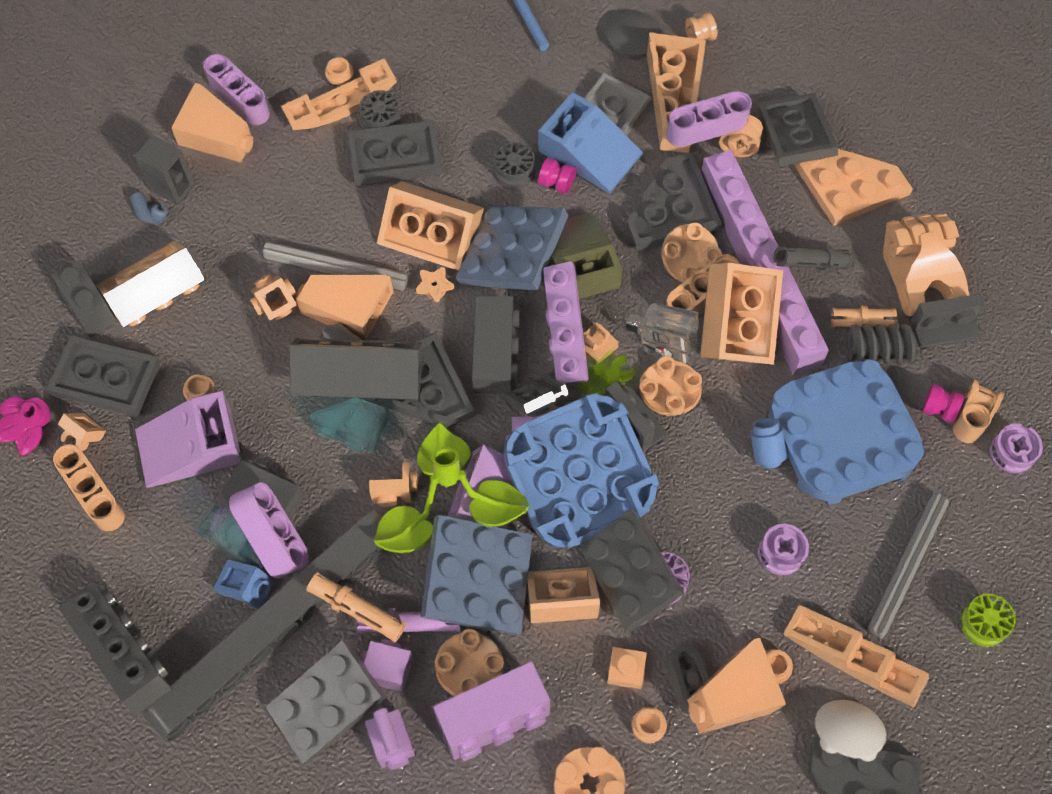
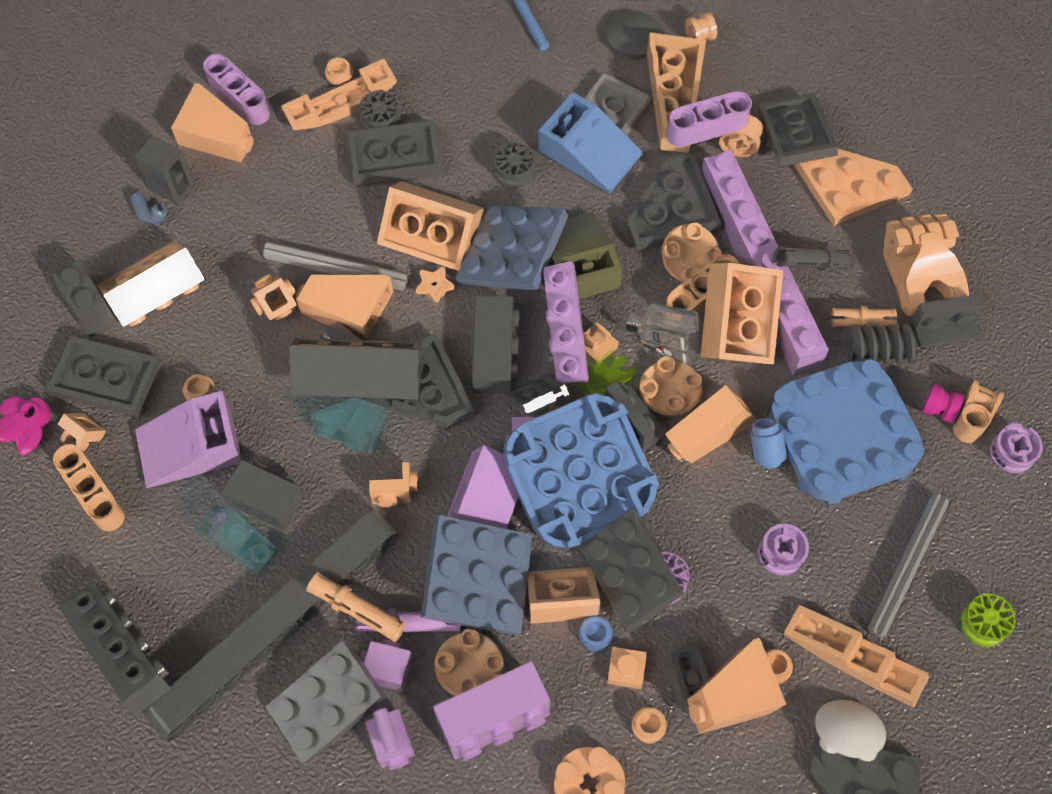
medium blue bracket [213,559,274,610] -> none
lavender beam [229,482,309,578] -> none
lime plant [373,423,529,553] -> none
dark pink wheel [538,157,576,195] -> none
none -> medium blue tile [579,615,613,652]
none -> light nougat slope [665,385,758,463]

